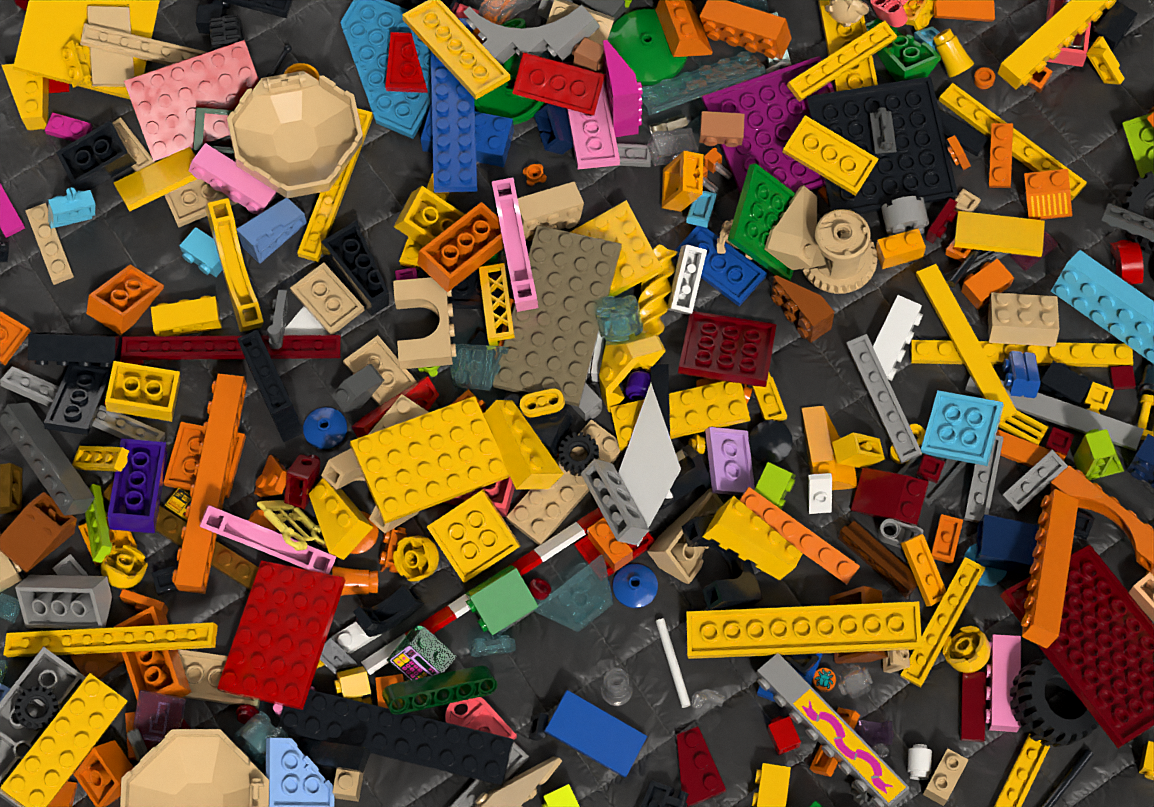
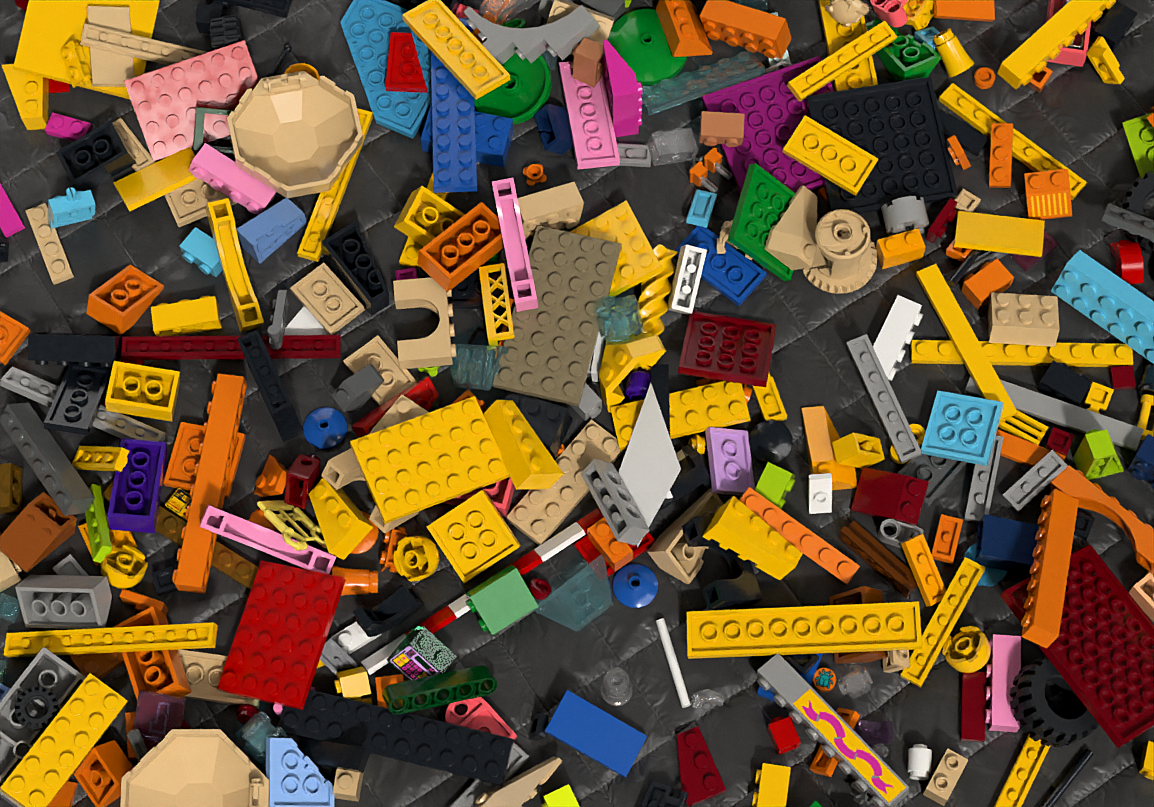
clear light blue plate [470,635,516,657] -> none
red tile [512,52,605,116] -> none
yellow plate [520,389,565,417] -> none
black tyre [559,432,599,476] -> none
dark tan plate [649,114,688,135] -> none
light orange window [662,151,704,212] -> none
dark orange slope [771,275,835,343] -> none
dark grey hinge [870,108,897,154] -> none
dark red tile [916,454,945,484] -> none
blue brick [1003,351,1041,398] -> none

